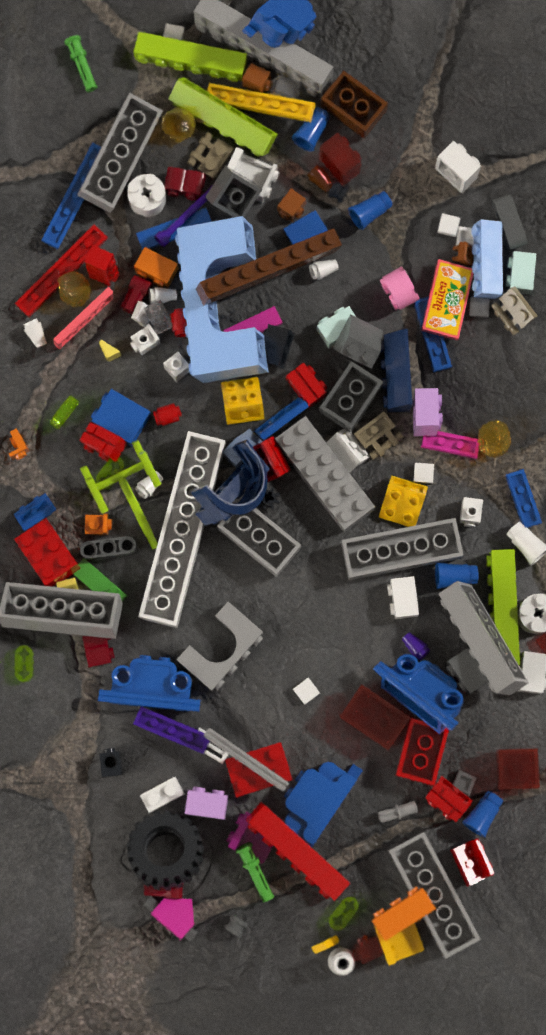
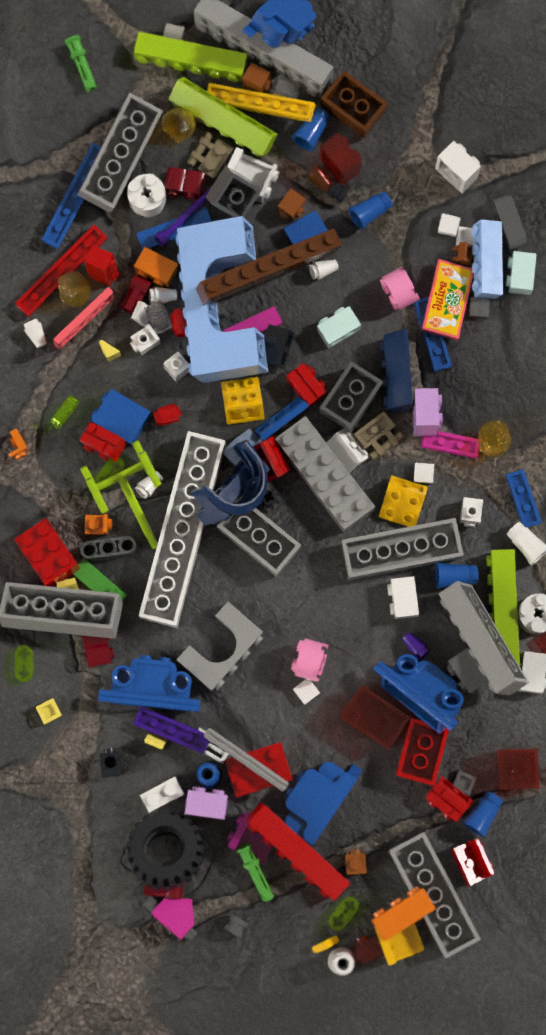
blue plate [14,493,57,531] -> none
dark grey slope [333,314,383,369] -> none
light grey axle [378,801,418,823] -> none
dark tan plate [491,286,537,336] -> none
none -> light yellow plate [36,698,62,725]
none -> light yellow slope [144,731,168,750]
none -> blue plant [195,761,222,789]
none -> bright pink brick [291,638,328,682]
none -> dark orange brick [344,849,367,875]

